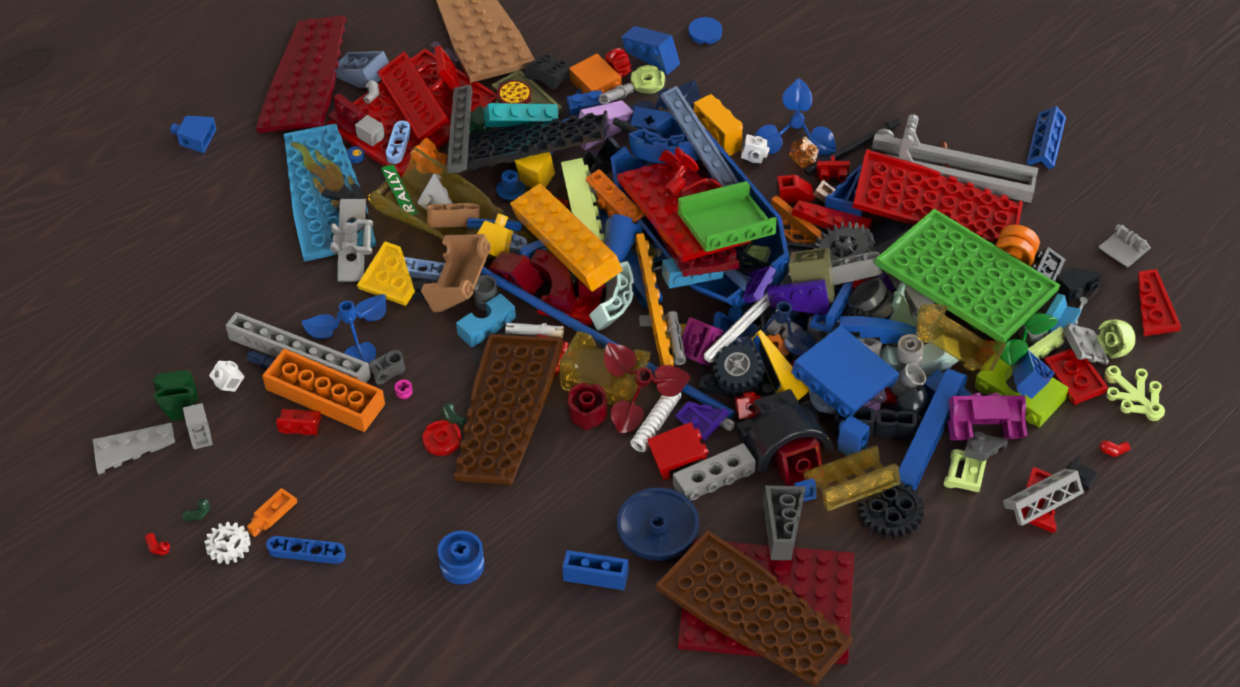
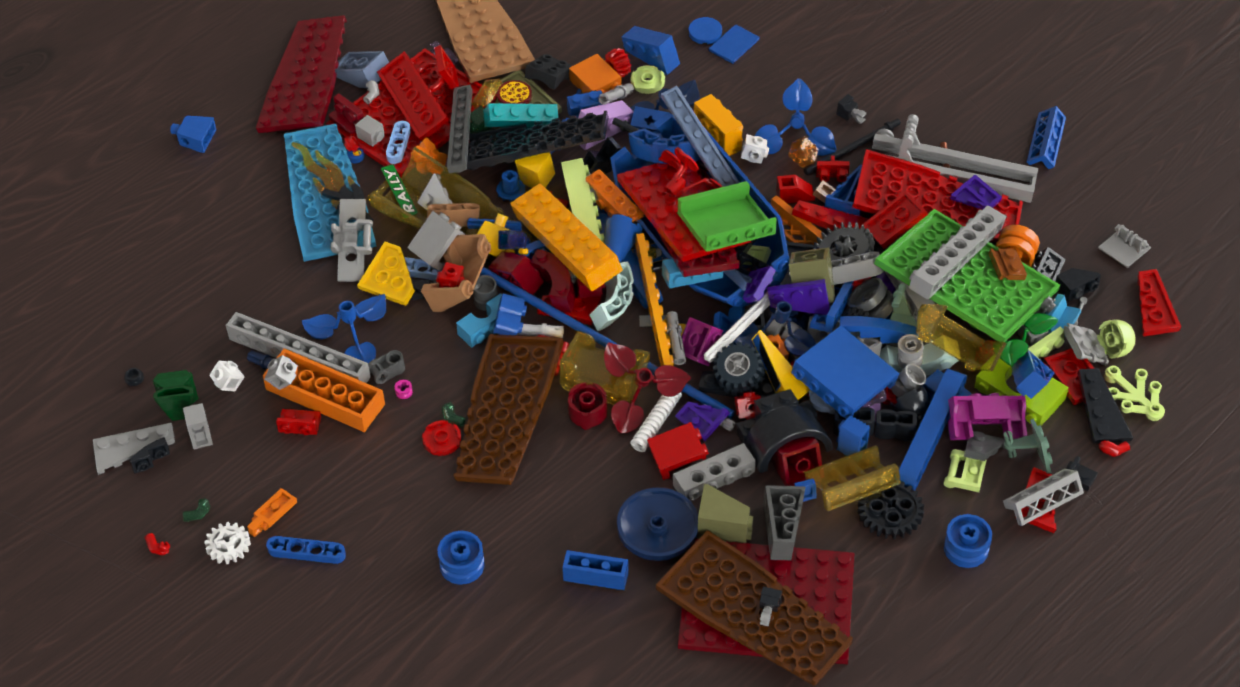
none -> black plate [124,368,144,386]
none -> black slope [130,437,170,474]
none -> light grey brick [264,355,298,390]
none -> red plate [344,135,360,152]
none -> light grey panel [407,211,465,271]
none -> red brick [436,262,465,288]
none -> clear yellow tile [472,79,502,108]
none -> blue brick [493,293,527,335]
none -> clear blue piece [498,230,530,255]
none -> olive slope [697,484,753,543]
none -> blue piece [709,24,760,64]
none -> black piece [760,586,782,626]
none -> black piece [836,94,866,124]
none -> red plate [862,191,928,249]
none -> light grey brick [909,205,1007,300]
none -> blue wheel [944,514,992,568]
none -> dark purple wing [950,174,1002,210]
none -> dark orange plate [989,248,1027,280]
none -> sand green plate [1003,419,1053,474]
none -> dark grey plate [1040,296,1056,313]
none -> black wing [1077,368,1133,443]

